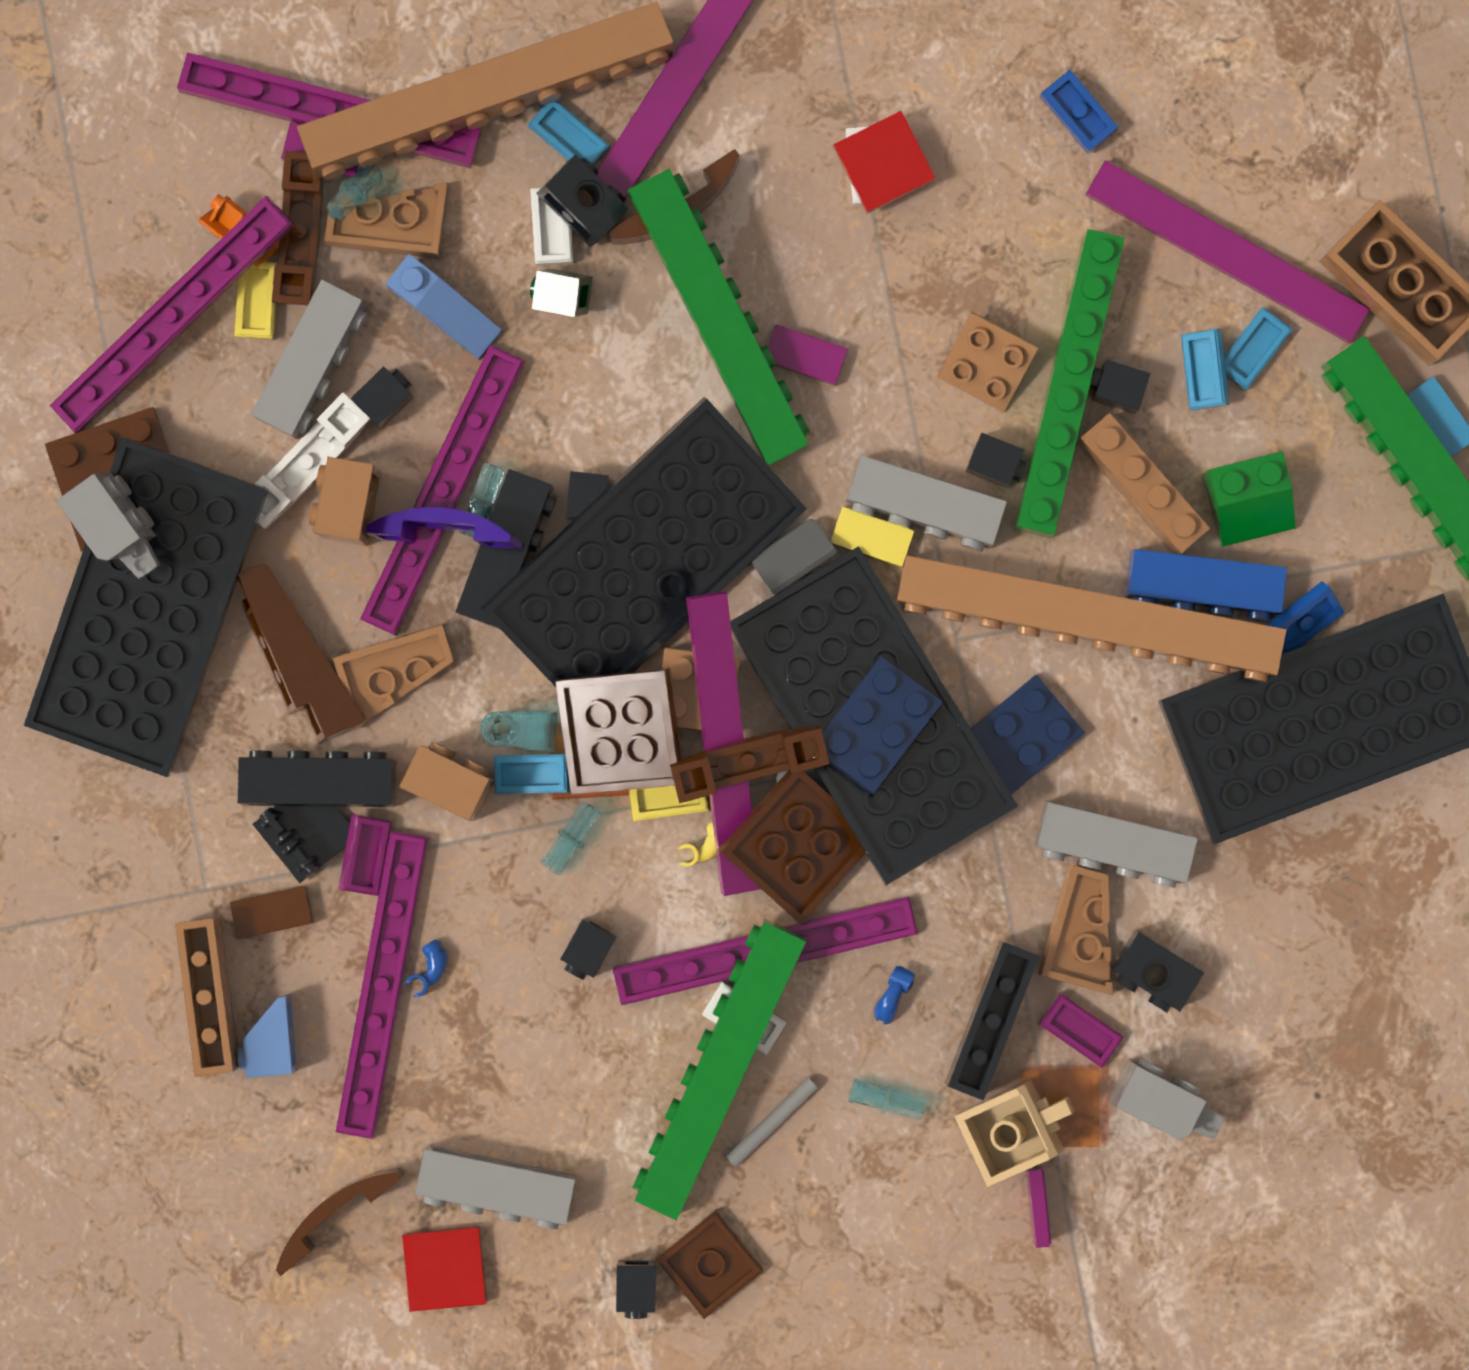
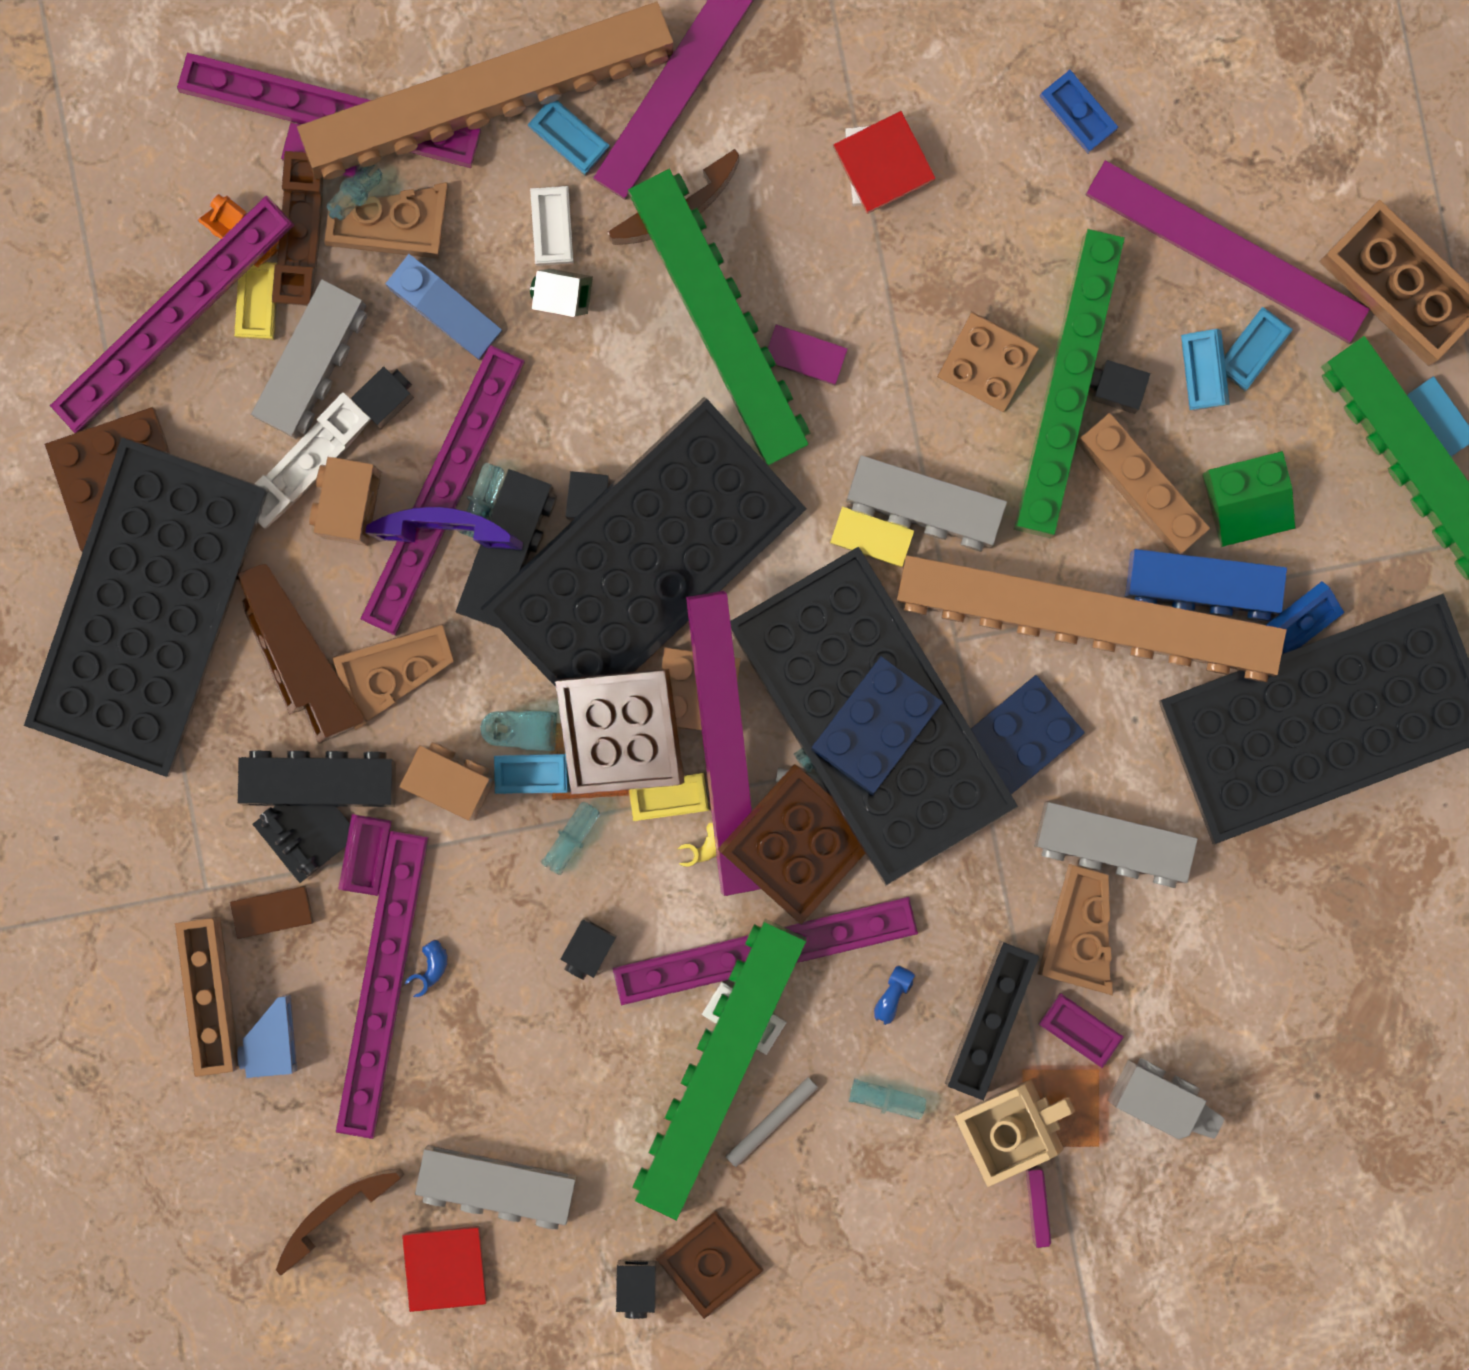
light grey hinge [56,473,160,579] -> none
black brick [536,154,629,247] -> none
reddish brown slope [670,726,829,803] -> none
dark grey slope [751,518,838,595] -> none
black brick [965,433,1027,488] -> none
black brick [1111,930,1204,1013] -> none

